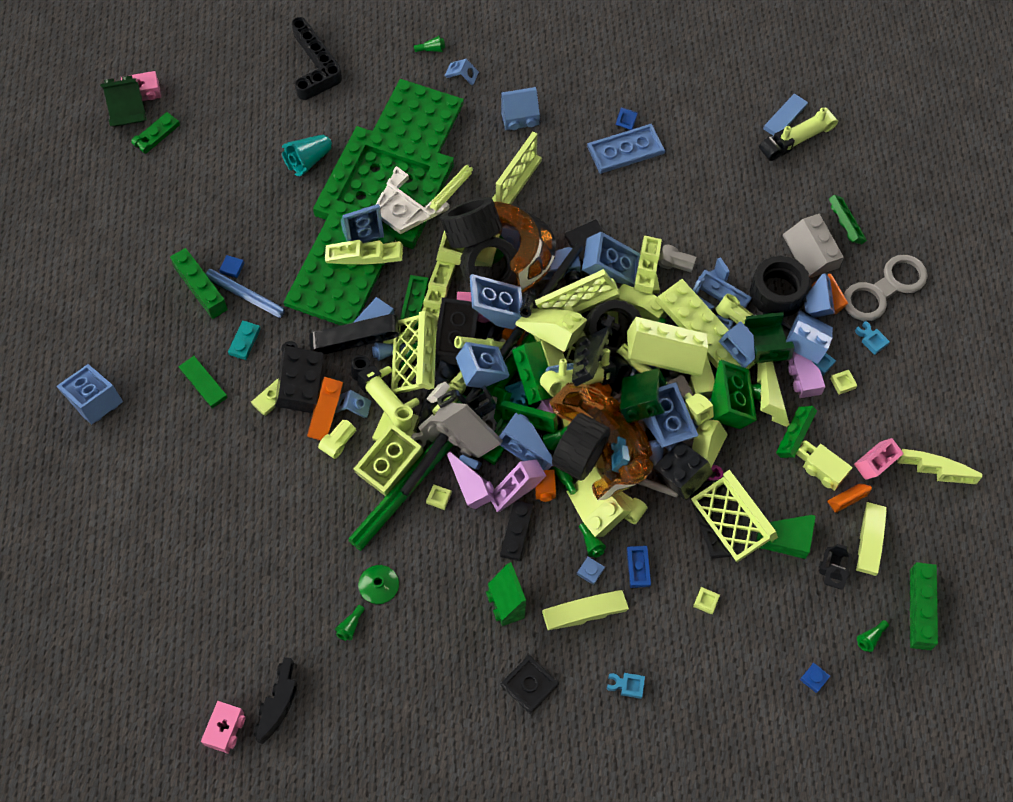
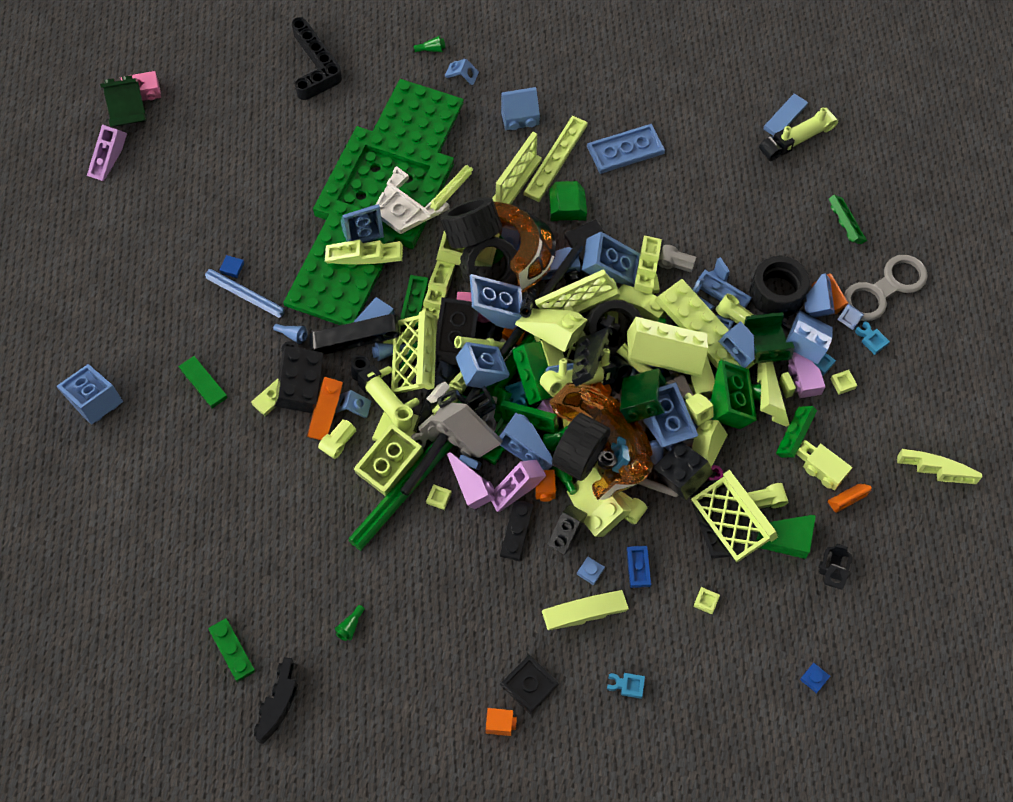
green plate [131,112,180,154] -> none
green brick [170,248,228,319] -> none
bright pink brick [201,701,246,753] -> none
teal plate [228,320,261,360] -> none
teal cone [282,135,332,176] -> none
green dish [358,565,399,604] -> none
green slope [485,562,526,626] -> none
green cone [579,523,606,558] -> none
blue plate [615,107,638,130] -> none
light grey slope [783,214,844,278] -> none
bright pink brick [854,438,904,480] -> none
yellowish green slope [856,502,887,576] -> none
green cone [857,620,889,652] -> none
green brick [910,562,938,650] -> none
none -> lavender slope [87,125,127,181]
none -> green plate [208,618,256,682]
none -> medium blue cone [273,324,308,344]
none -> orange brick [486,708,517,736]
none -> yellowish green tile [524,116,588,202]
none -> black brick [547,504,587,555]
none -> green slope [549,181,587,221]
none -> black plate [597,451,617,470]
none -> yellowish green piece [748,483,789,509]
none -> yellowish green tile [779,372,796,398]
none -> medium blue tile [837,304,864,330]

